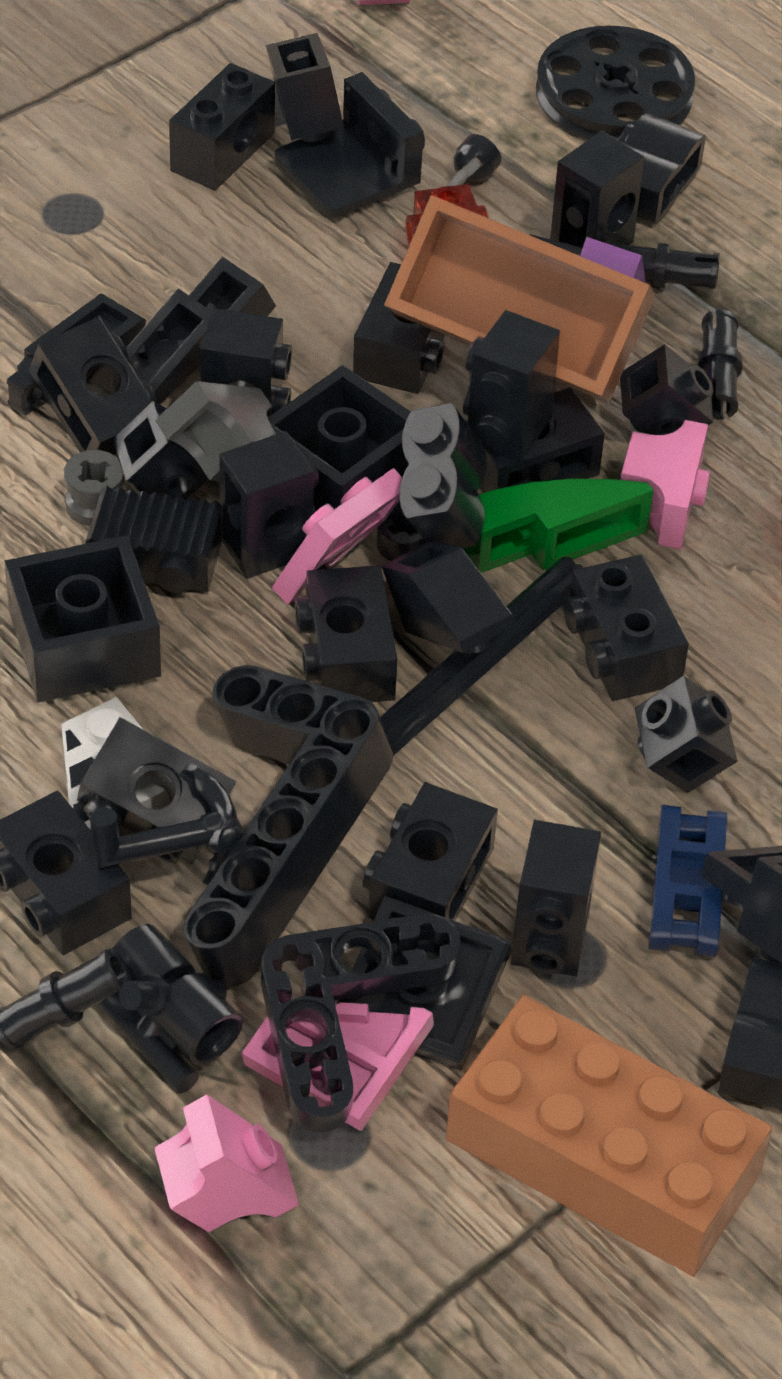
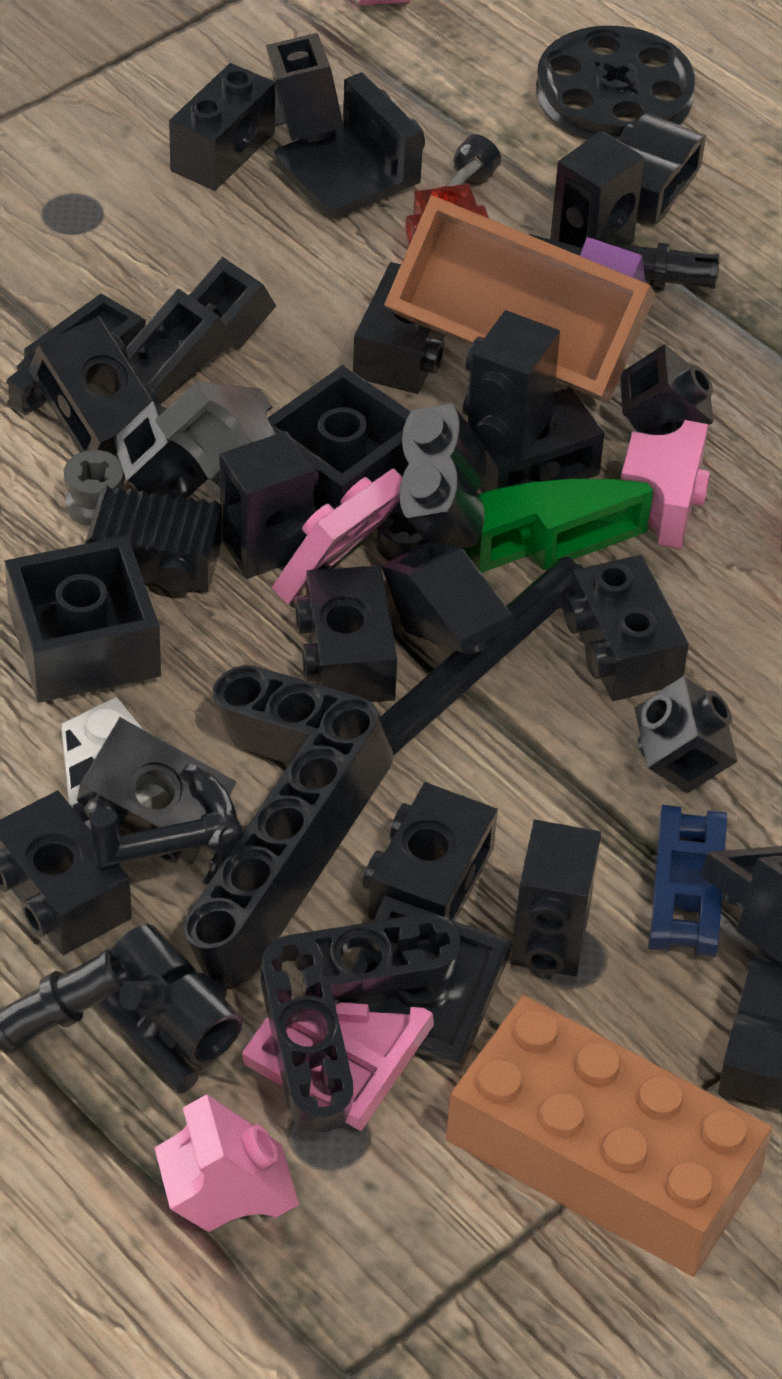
black brick [200,308,292,418] -> none
black pin [697,309,743,420] -> none

